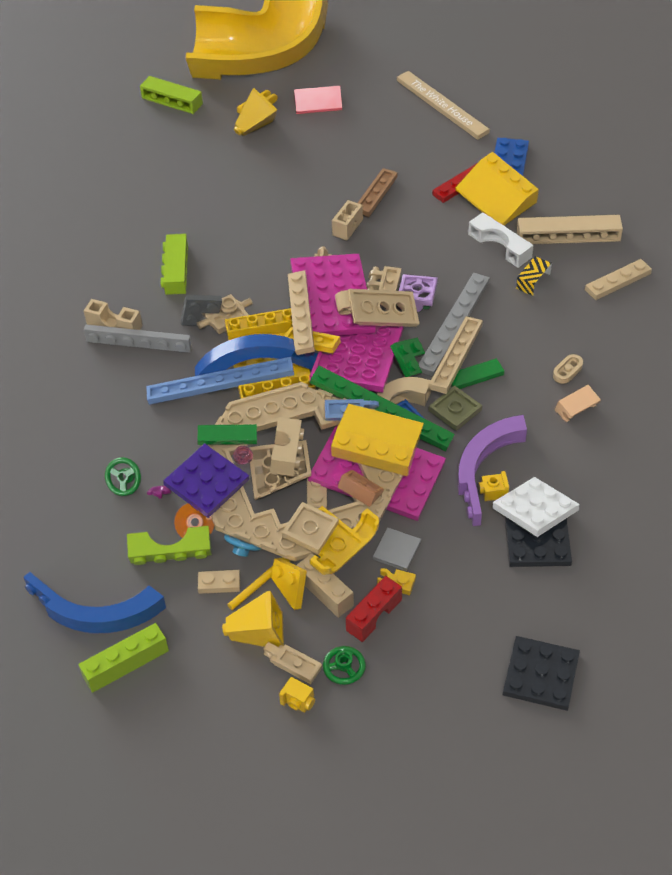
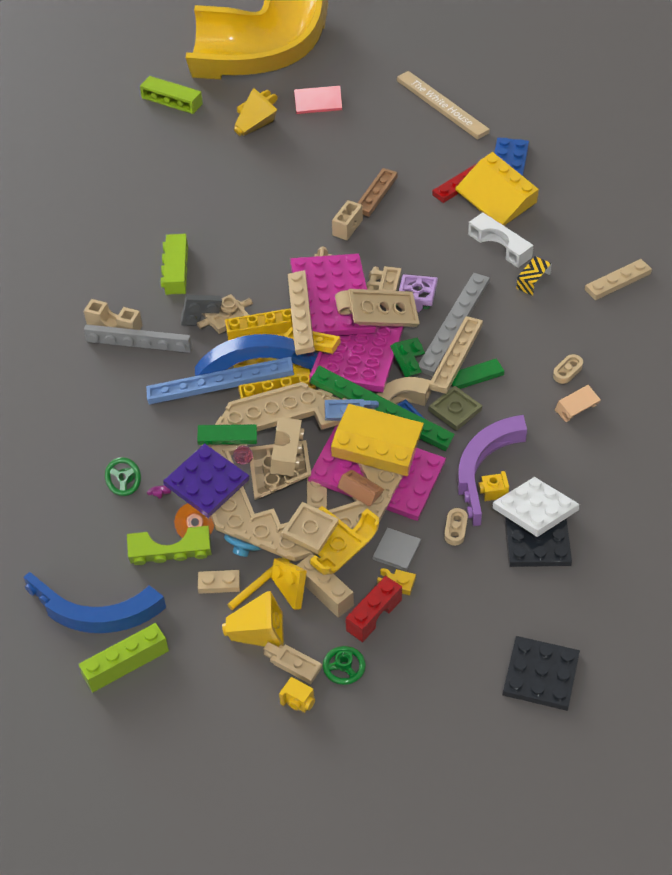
tan brick [517,215,623,244] -> none
none -> tan plate [444,508,468,546]

